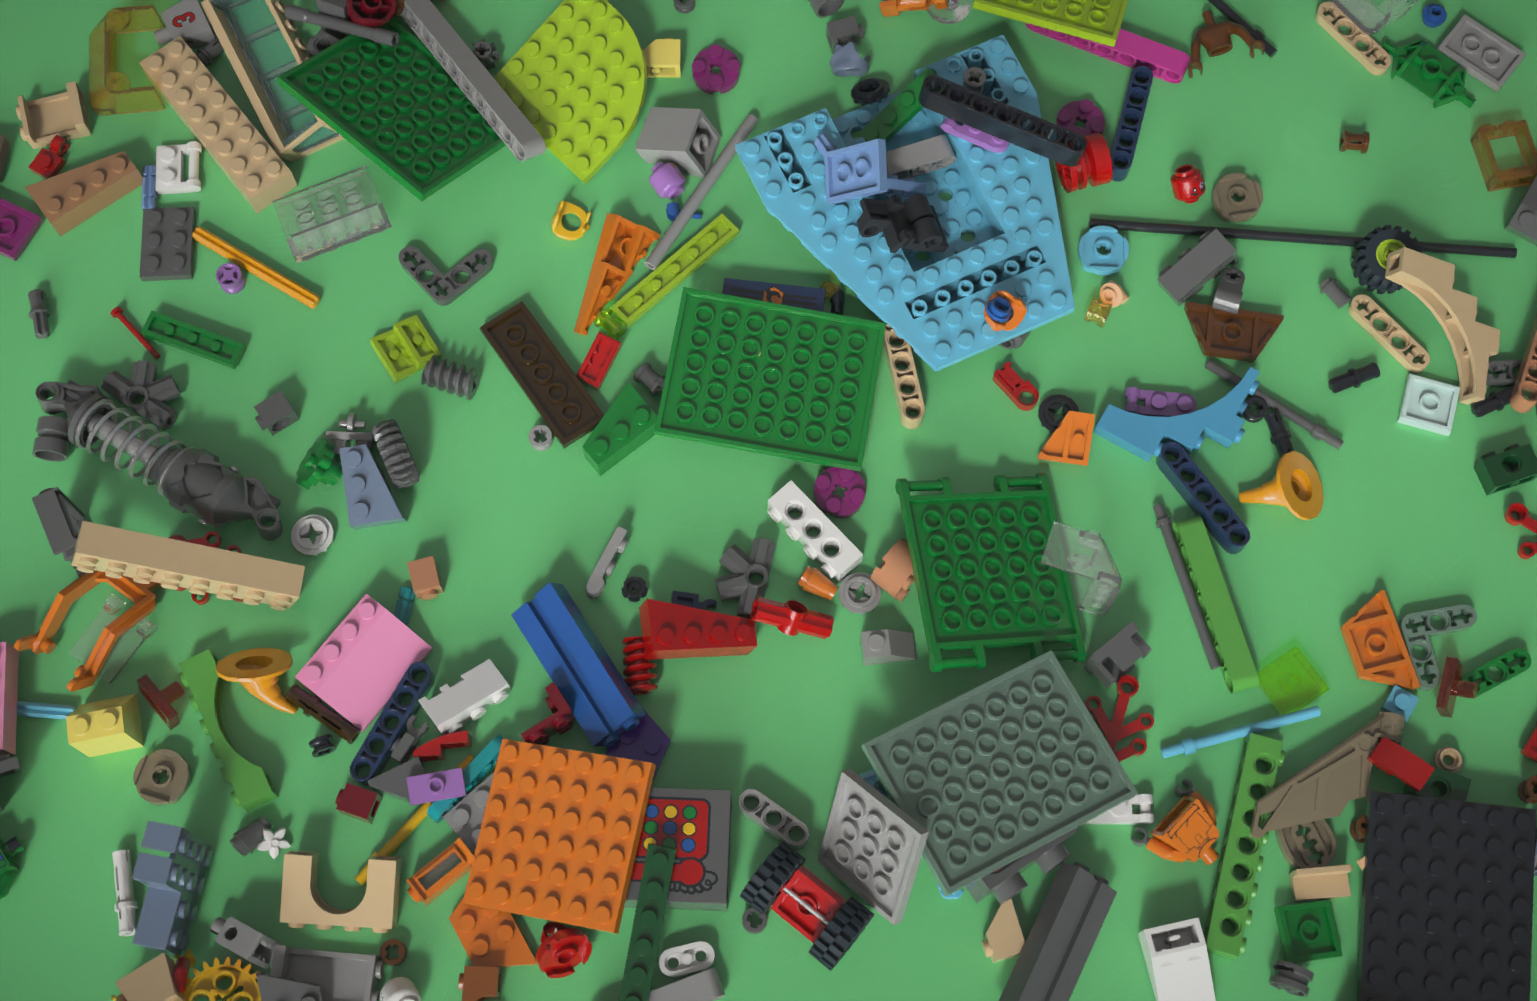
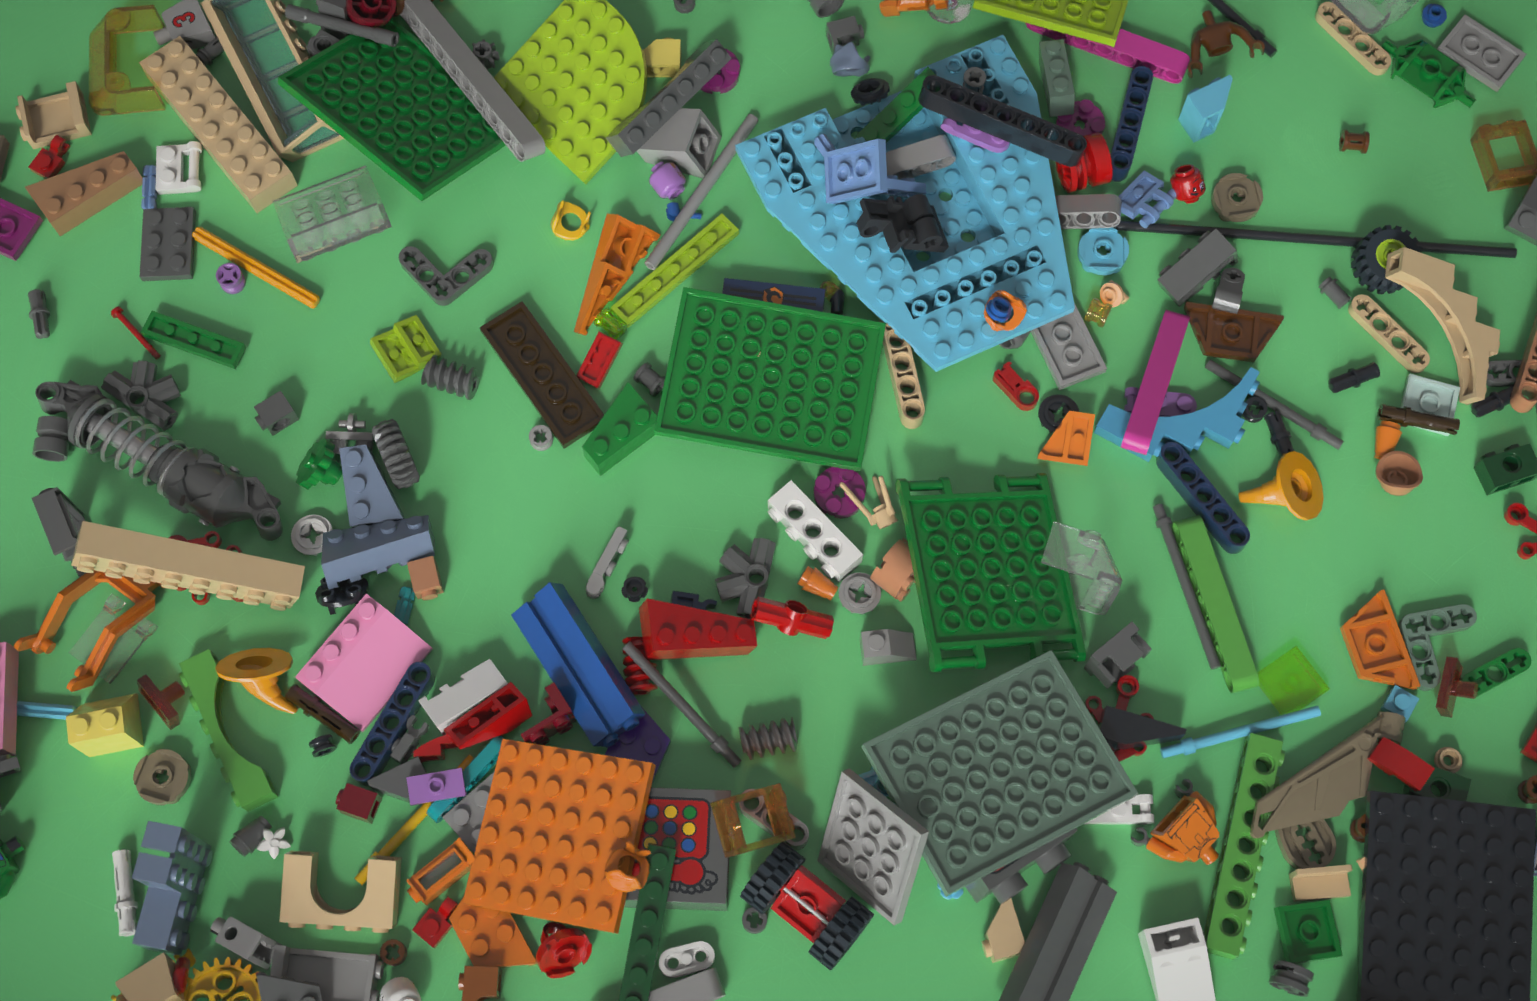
none -> black plate [315,574,369,615]
none -> sand blue wedge [321,515,435,589]
none -> red plate [412,897,458,948]
none -> red slope [444,682,532,750]
none -> orange piece [604,841,651,892]
none -> dark grey arch [606,39,732,157]
none -> dark grey bar [622,641,742,768]
none -> clear orange window [710,783,796,858]
none -> dark grey piece [739,718,797,760]
none -> tan plant [839,476,898,530]
none -> light grey plate [1031,303,1107,390]
none -> sand green brick [1039,39,1075,117]
none -> light grey beam [1055,194,1122,229]
none -> black slope [1098,705,1186,751]
none -> medium blue plate [1119,171,1176,228]
none -> dark pink beam [1121,310,1190,455]
none -> medium azure slope [1178,75,1233,143]
none -> orange cone [1374,421,1402,460]
none -> nougat helmet [1375,451,1423,496]
none -> dark brown pin [1377,403,1460,435]

